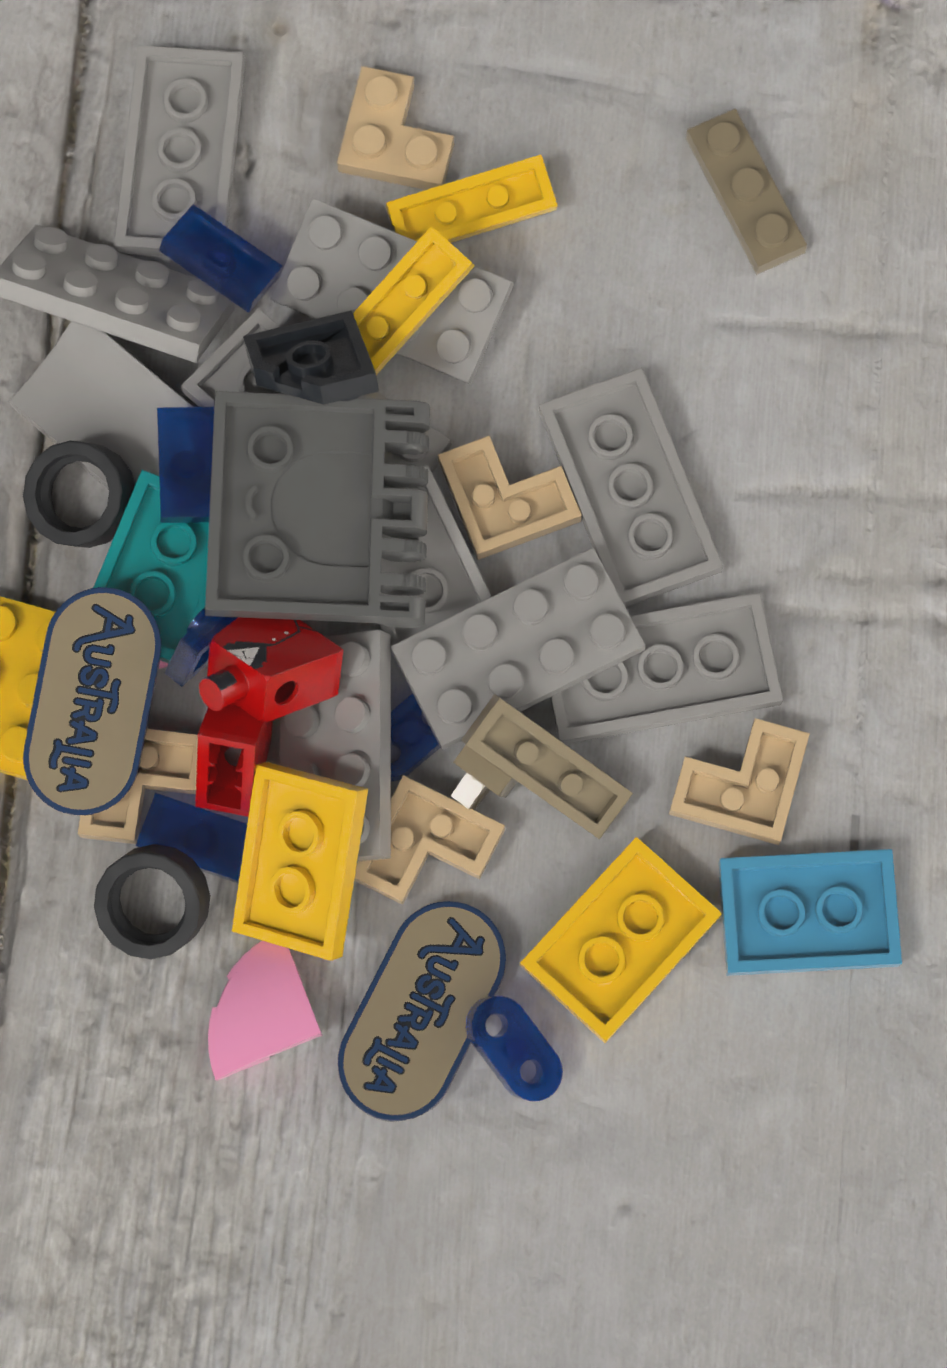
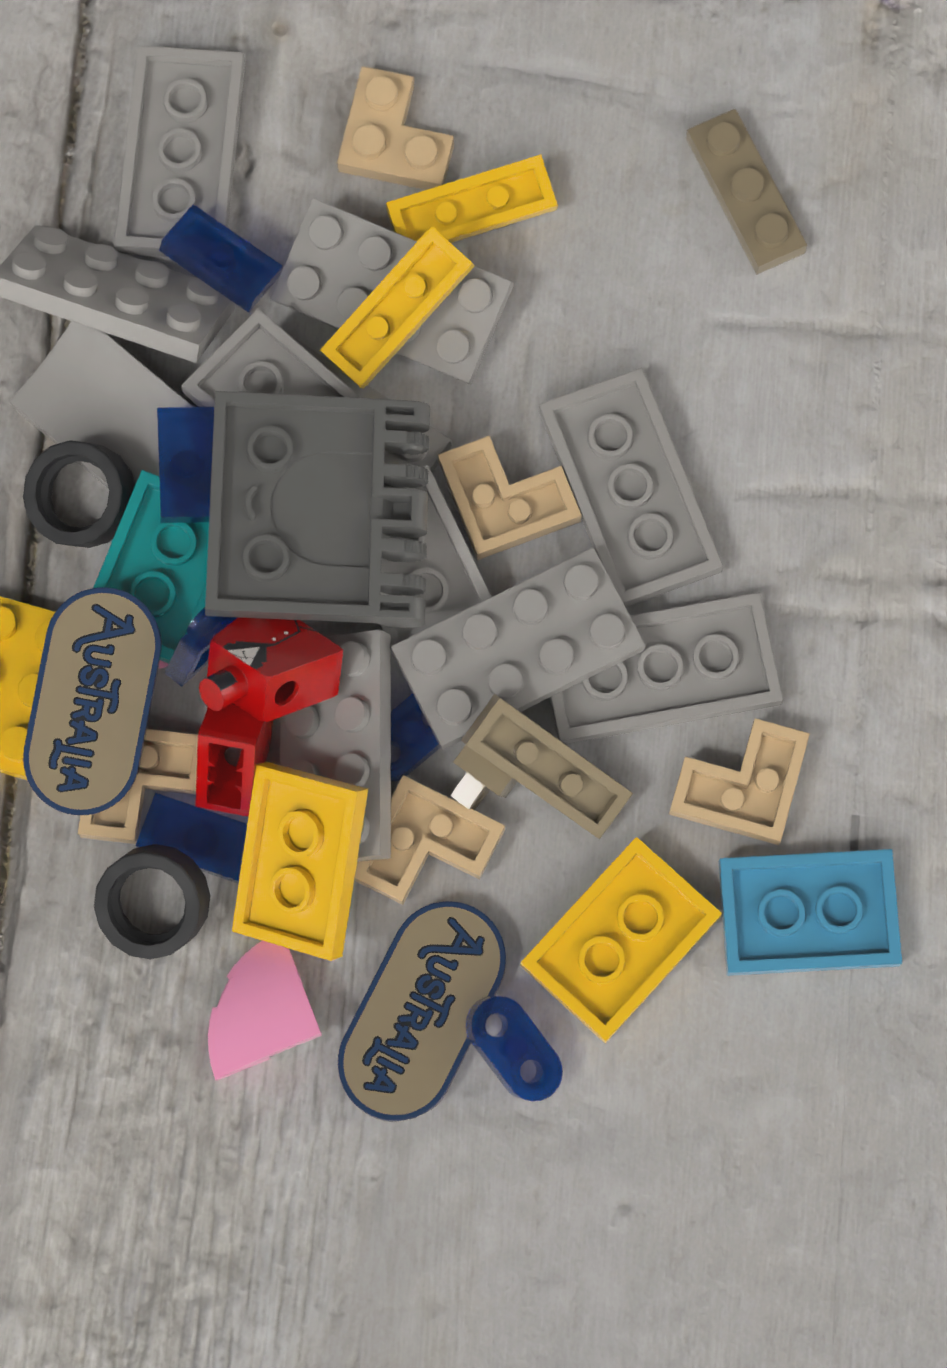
black plate [243,310,379,405] -> none

